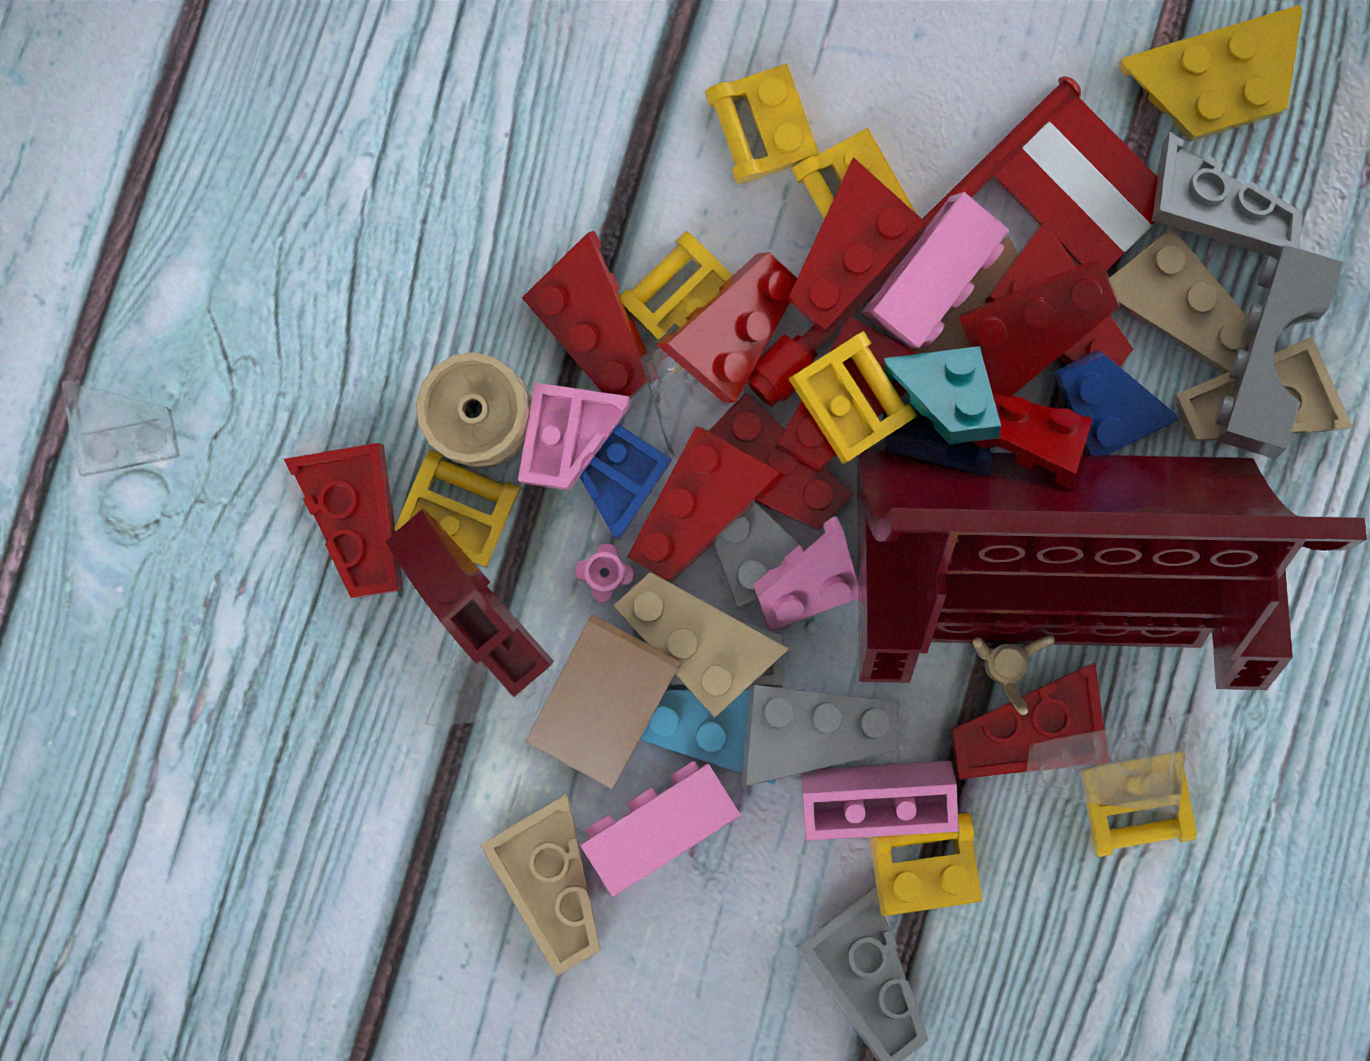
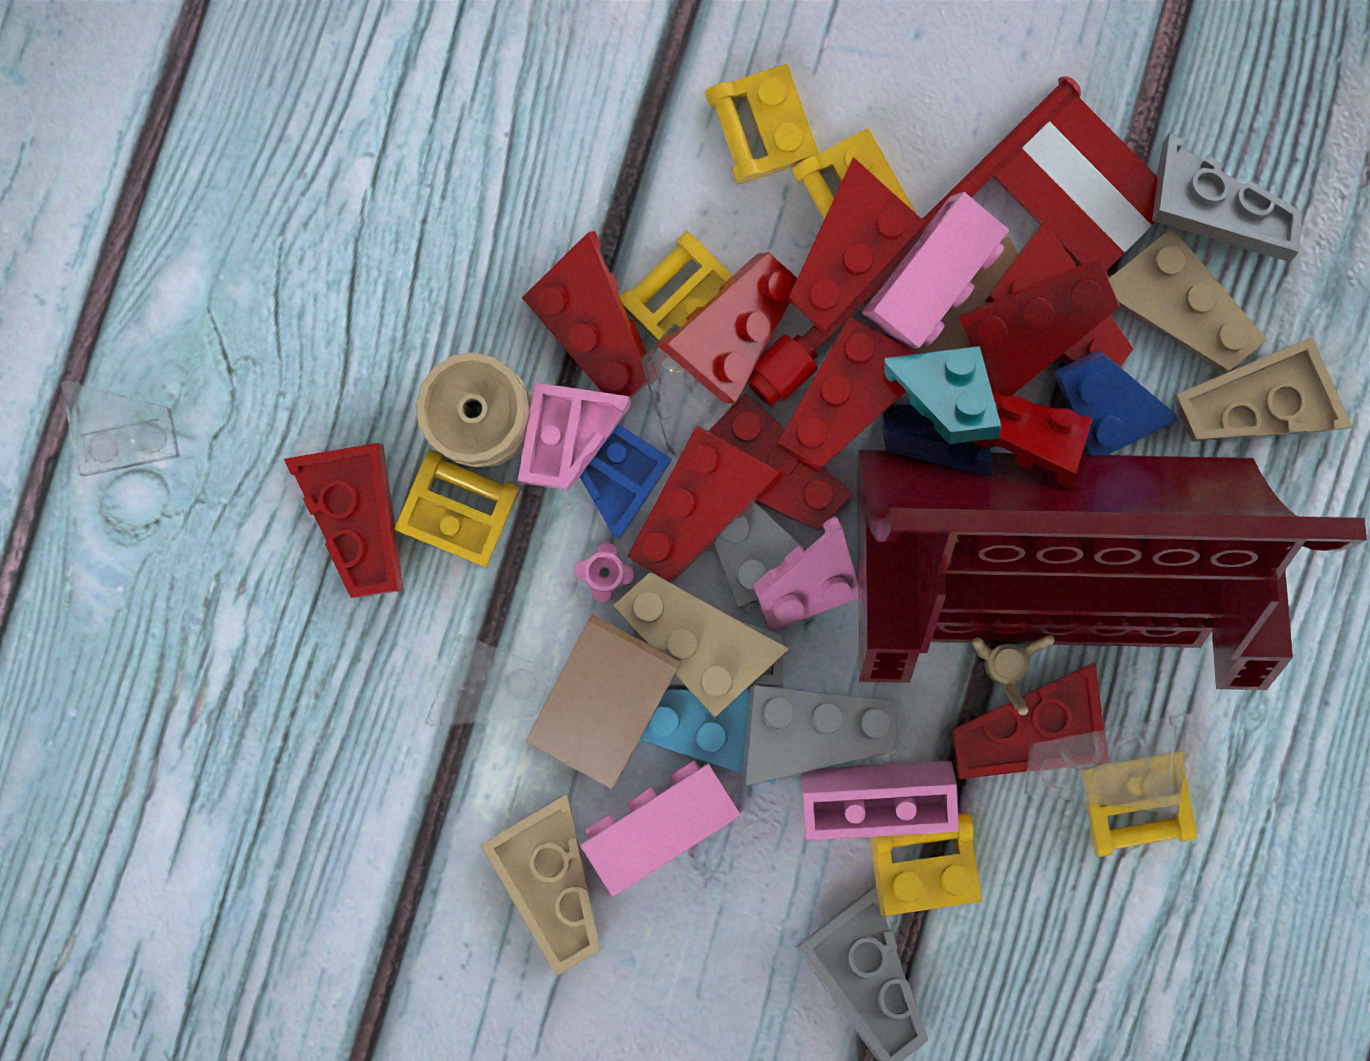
dark red slope [386,507,554,697] -> none
yellow plate [789,331,918,464] -> none
yellow wing [1118,5,1302,142] -> none
light grey arch [1214,244,1343,459] -> none

